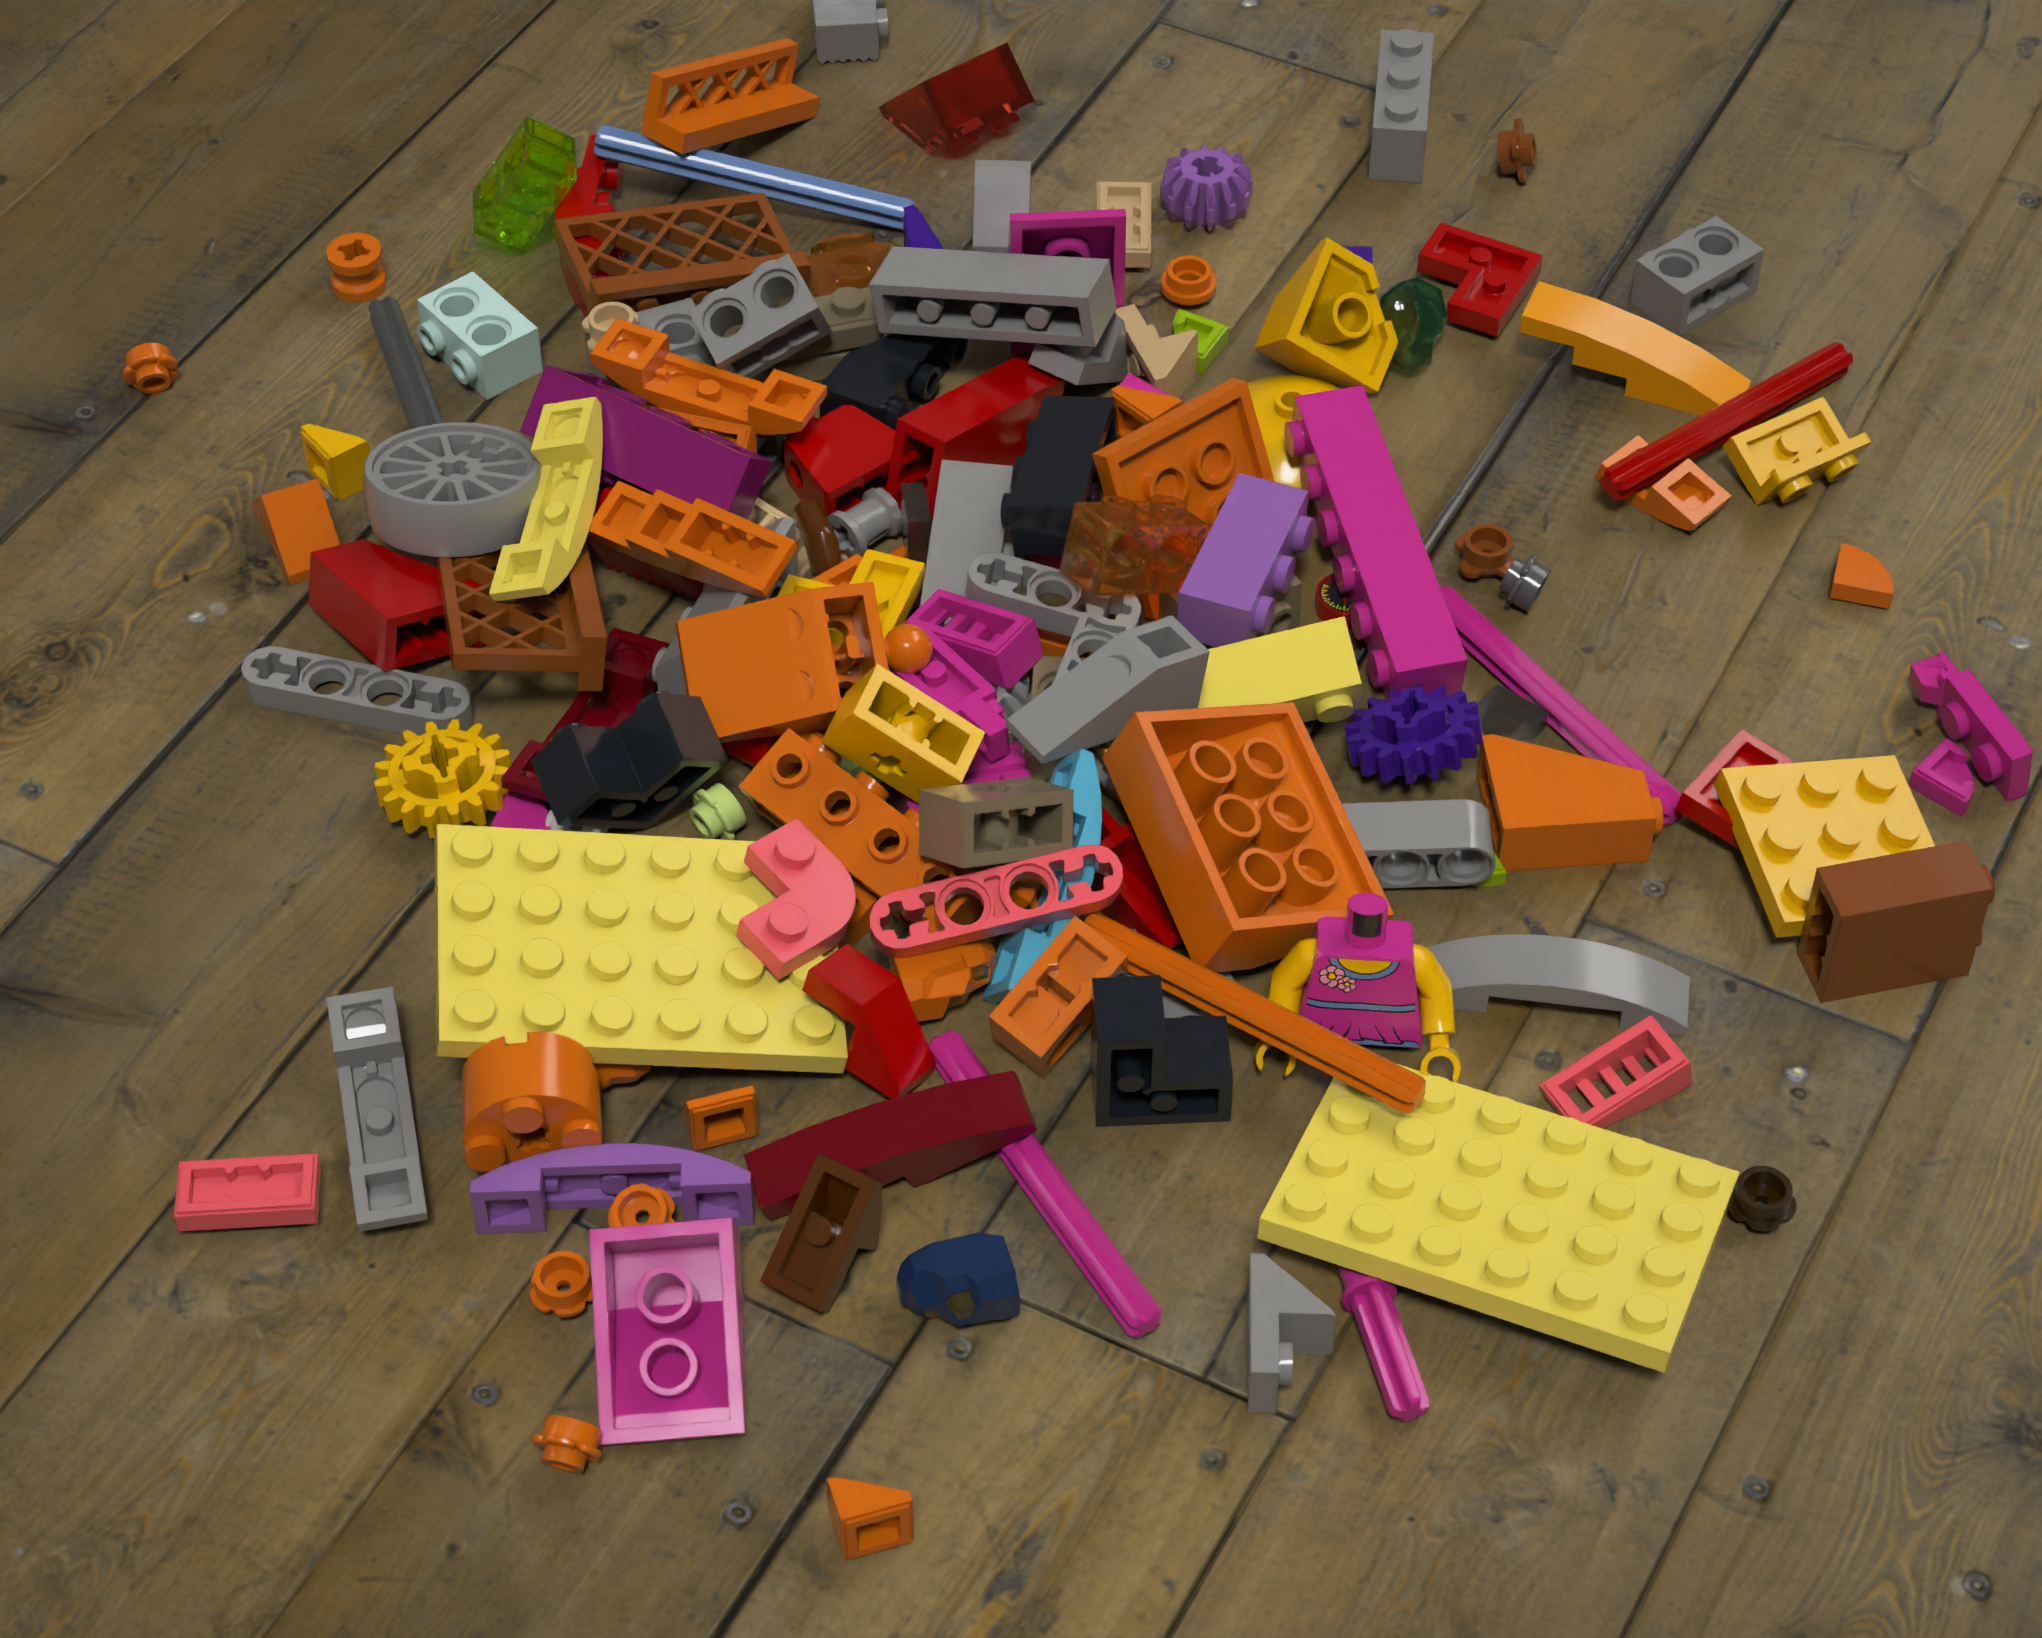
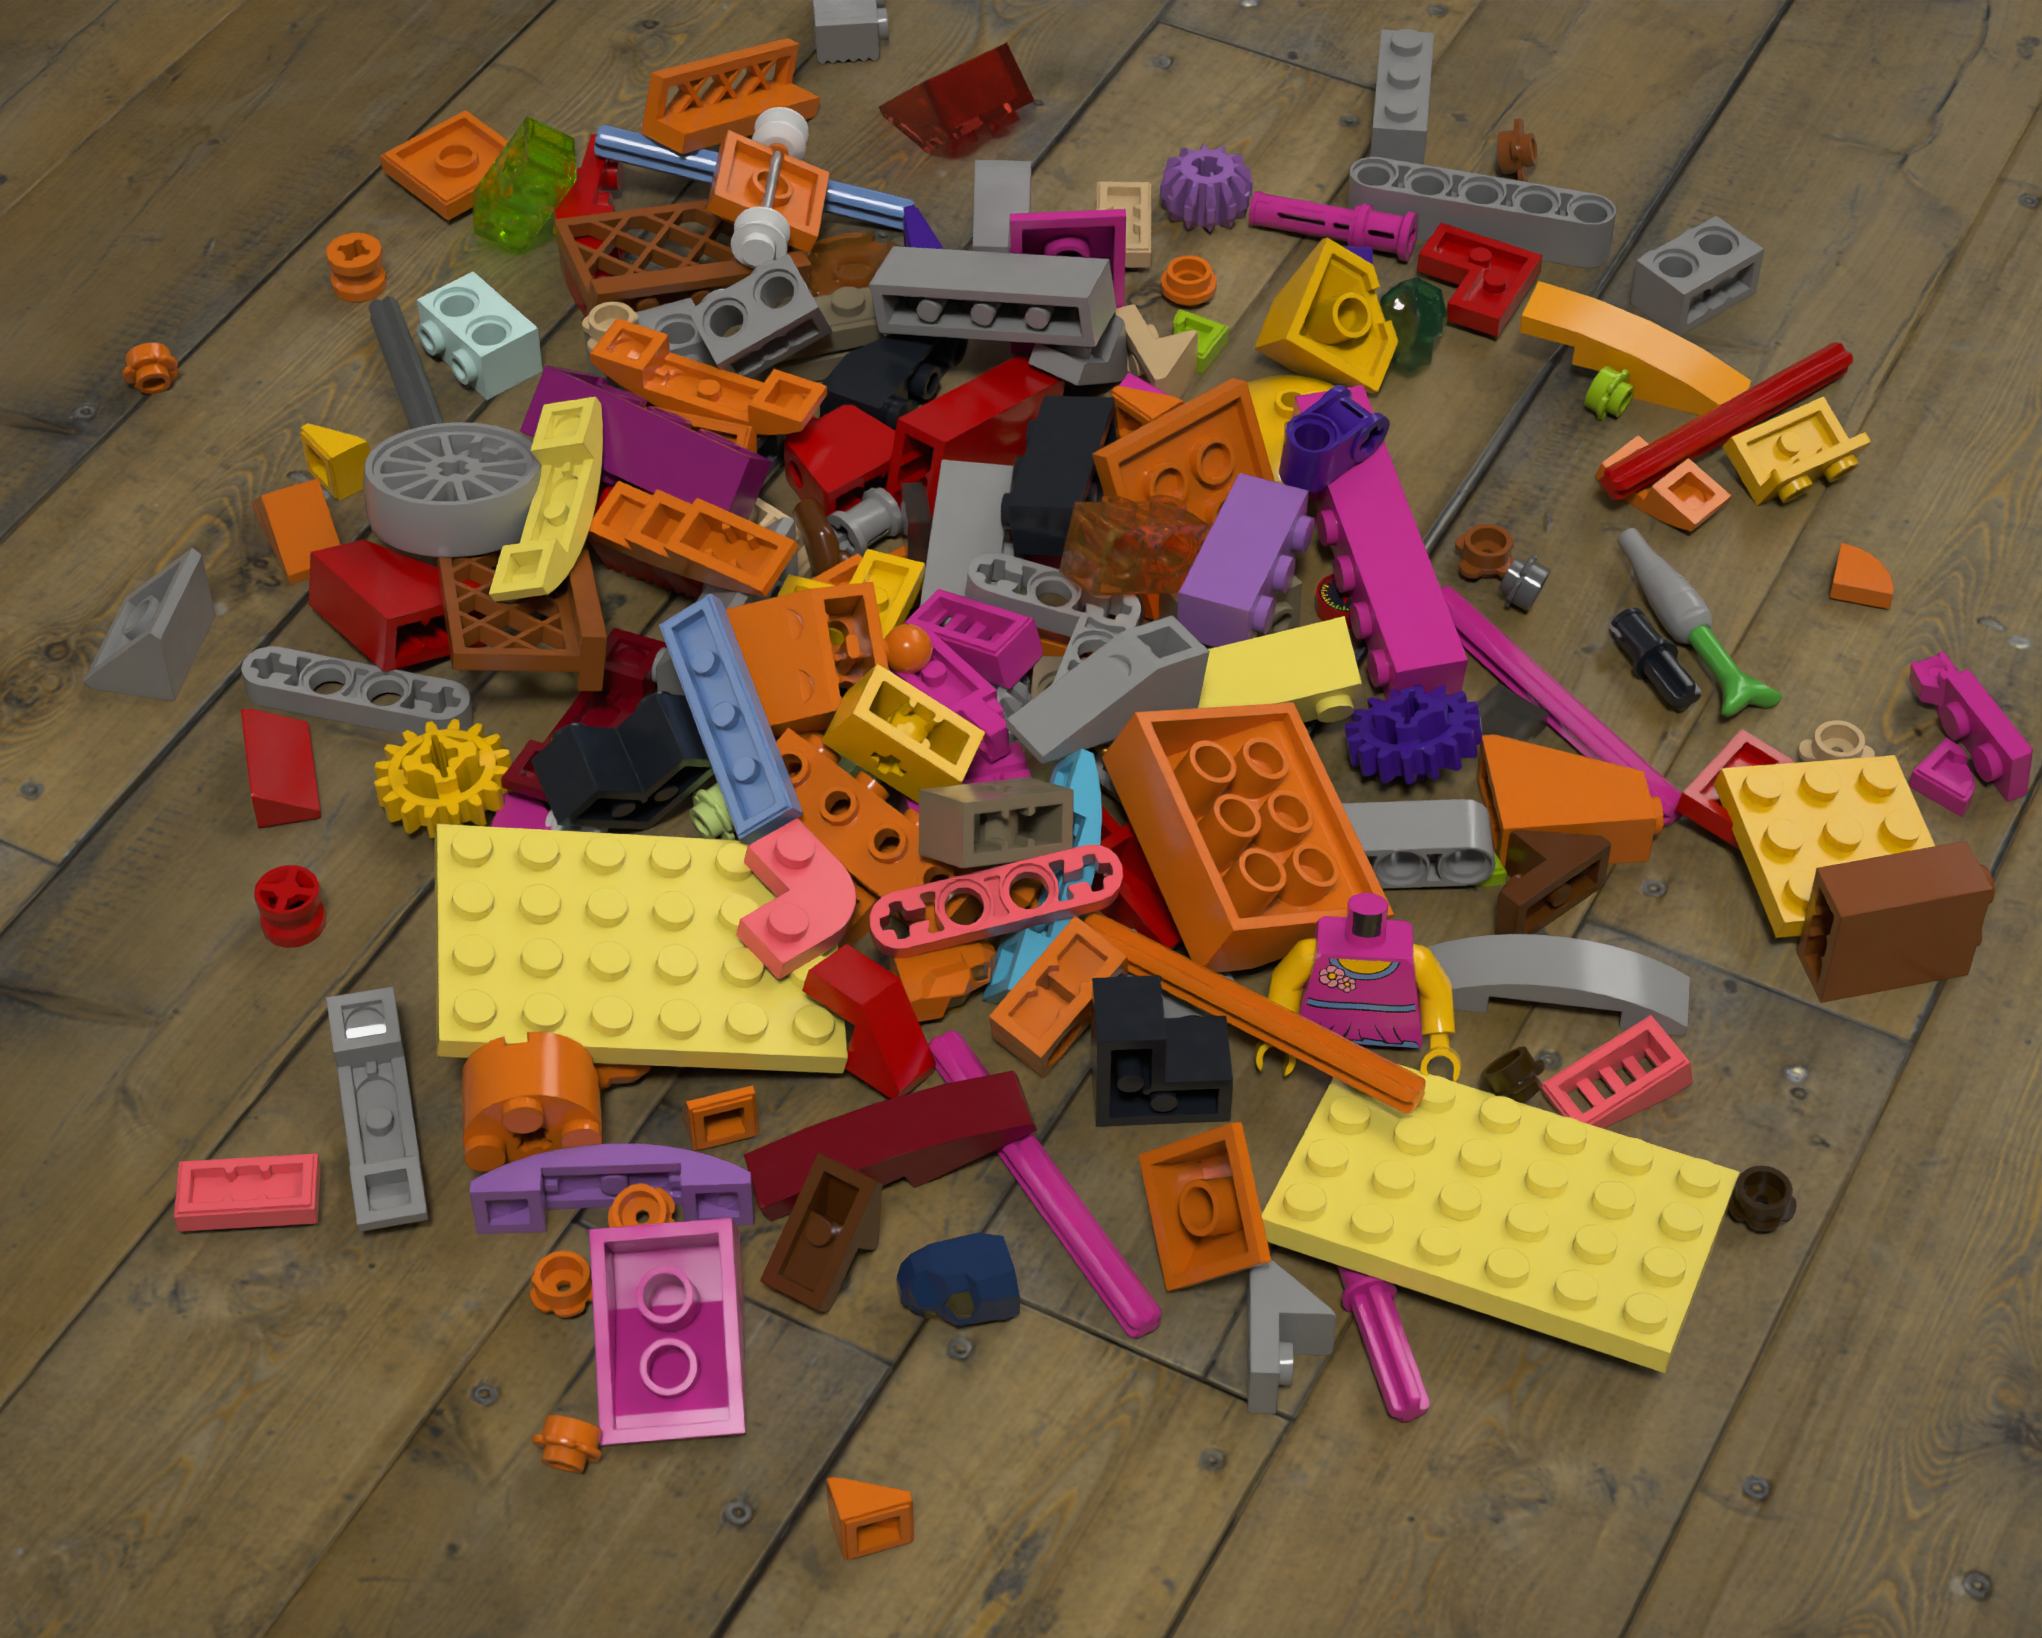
none -> light grey slope [83,548,215,701]
none -> red slope [241,708,321,828]
none -> red wheel [254,865,326,948]
none -> orange plate [380,110,534,220]
none -> medium blue tile [659,593,804,845]
none -> plate [706,107,830,269]
none -> orange slope [1138,1122,1272,1292]
none -> dark pink pin [1249,191,1419,261]
none -> dark purple piece [1279,385,1390,493]
none -> light grey beam [1347,157,1616,268]
none -> dark brown plate [1480,1046,1545,1103]
none -> reddish brown slope [1494,830,1611,935]
none -> lime plate [1584,366,1635,421]
none -> black axle [1609,608,1701,711]
none -> piece [1617,528,1782,717]
none -> tan plate [1798,720,1875,762]

